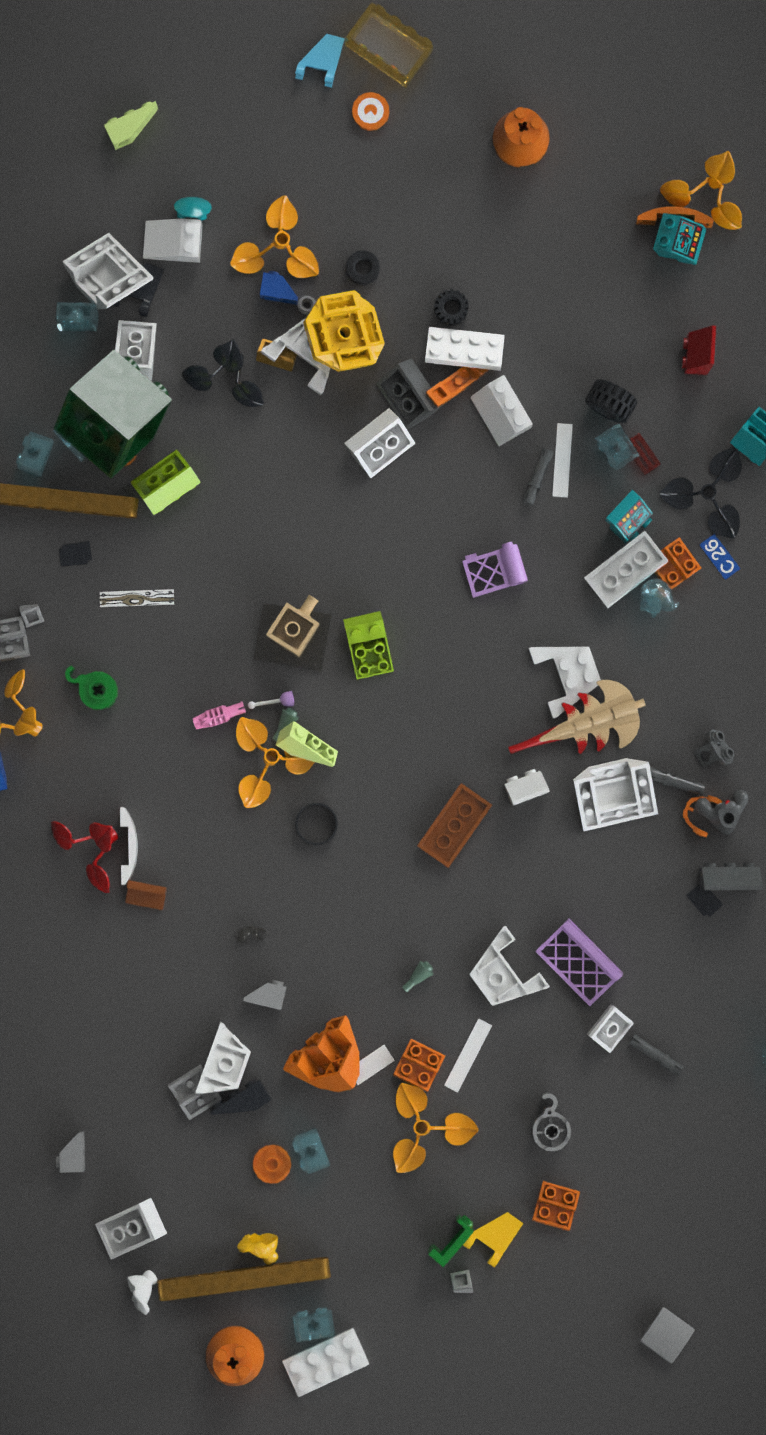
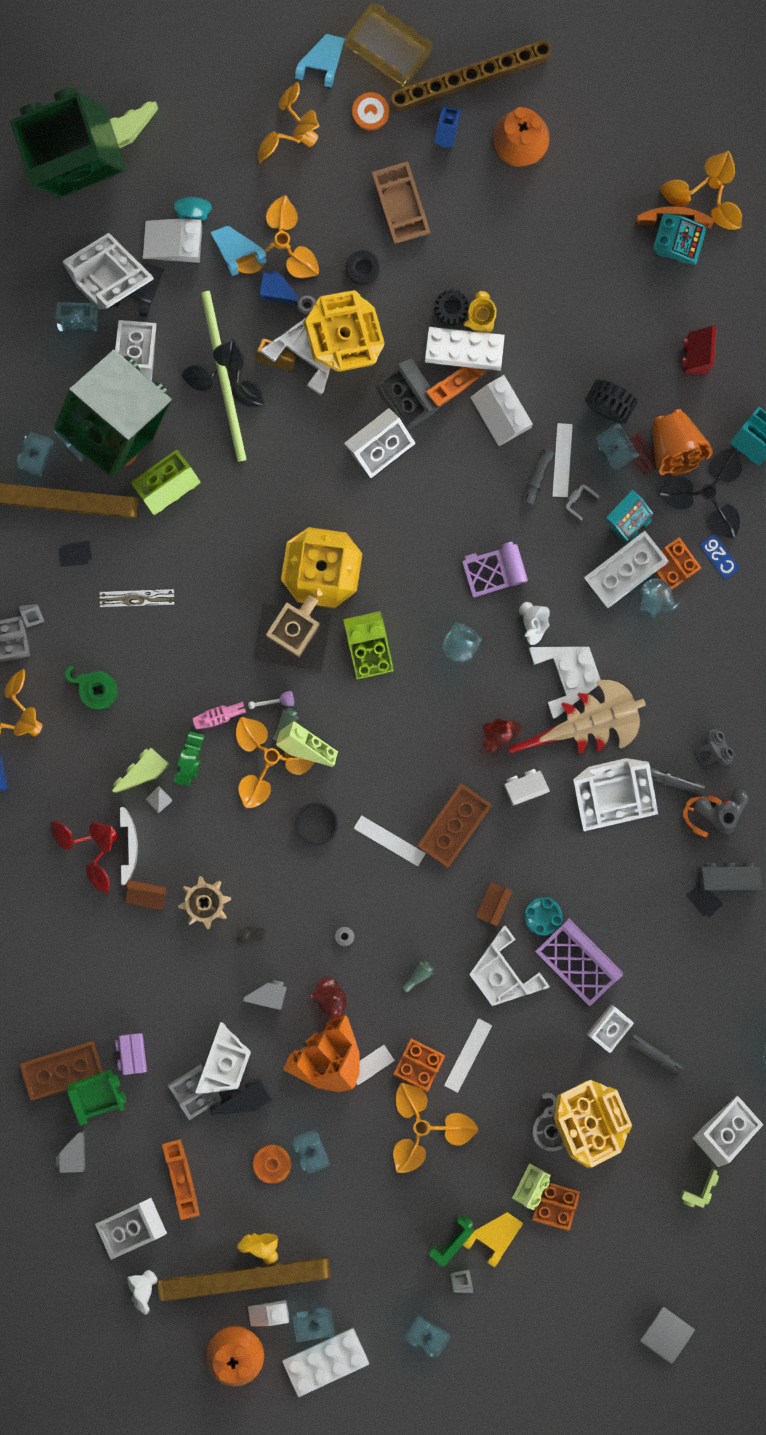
none -> dark green piece [9,88,127,199]
none -> dark orange plate [20,1040,104,1101]
none -> green panel [67,1069,127,1126]
none -> yellowish green slope [112,748,169,793]
none -> lavender brick [115,1033,147,1075]
none -> light grey slope [146,786,173,813]
none -> orange slope [162,1139,200,1220]
none -> green piece [174,731,205,787]
none -> tan brick [178,876,231,929]
none -> yellowish green piece [201,291,247,462]
none -> medium azure flag [211,226,267,276]
none -> white slope [248,1300,289,1326]
none -> light orange plant [258,82,320,164]
none -> yellow piece [281,527,362,609]
none -> clear red hair [310,977,347,1019]
none -> light grey plate [335,927,354,946]
none -> white sticker [354,815,426,866]
none -> medium nougat slope [372,161,431,245]
none -> pearl gold beam [391,40,551,112]
none -> clear light blue brick [405,1314,451,1358]
none -> blue slope [434,106,461,148]
none -> clear light blue hair [443,622,482,663]
none -> yellow hair [464,291,497,333]
none -> dark orange panel [476,882,513,926]
none -> clear red hair [483,718,523,753]
none -> yellowish green bracket [512,1163,551,1210]
none -> white hair [519,602,549,645]
none -> teal dish [524,897,563,936]
none -> yellow piece [554,1080,632,1168]
none -> light grey piece [565,485,600,520]
none -> orange cone [651,409,713,476]
none -> yellowish green bracket [680,1168,719,1208]
none -> white slope [693,1096,763,1167]

